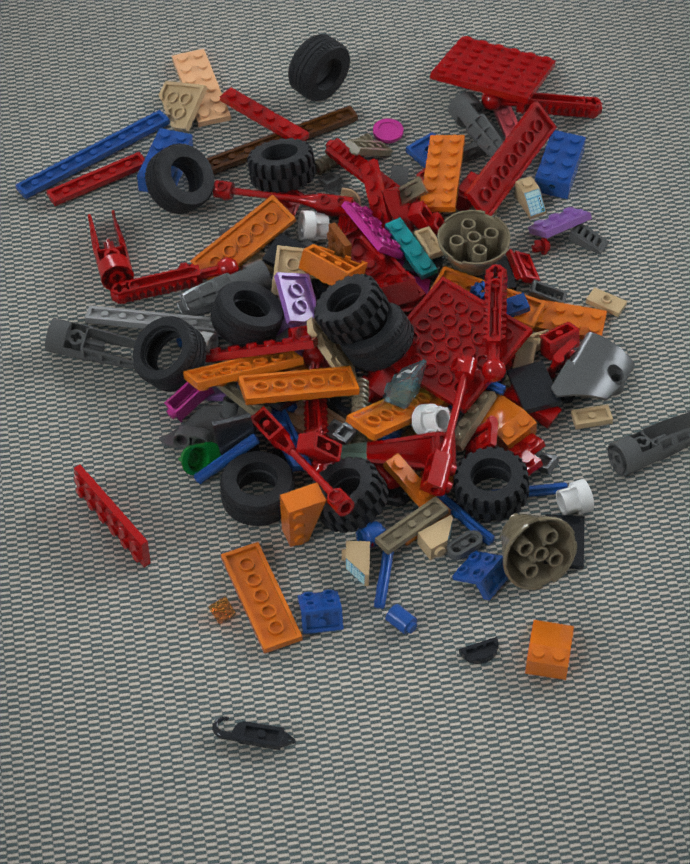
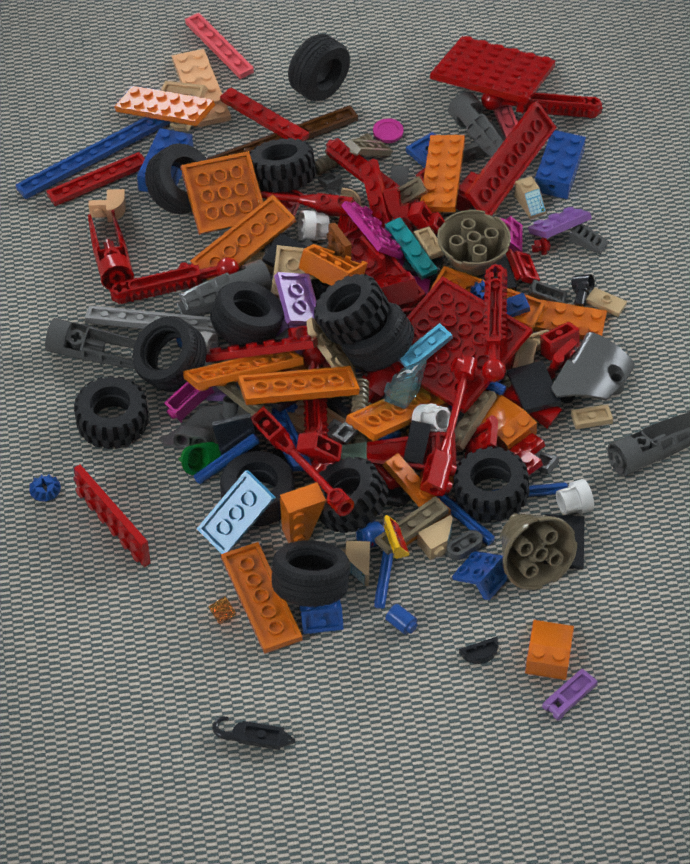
none -> blue gear [29,474,61,501]
none -> black tyre [74,376,149,449]
none -> light nougat brick [89,189,126,222]
none -> orange plate [114,86,215,126]
none -> orange plate [180,151,263,235]
none -> coral plate [185,13,254,79]
none -> plate [196,470,276,554]
none -> black tyre [272,540,350,607]
none -> yellow slope [384,515,409,559]
none -> medium azure plate [398,323,453,371]
none -> black slope [403,420,431,464]
none -> dark pink hinge [500,216,523,252]
none -> medium lavender plate [542,668,598,721]
none -> black pin [571,274,595,307]

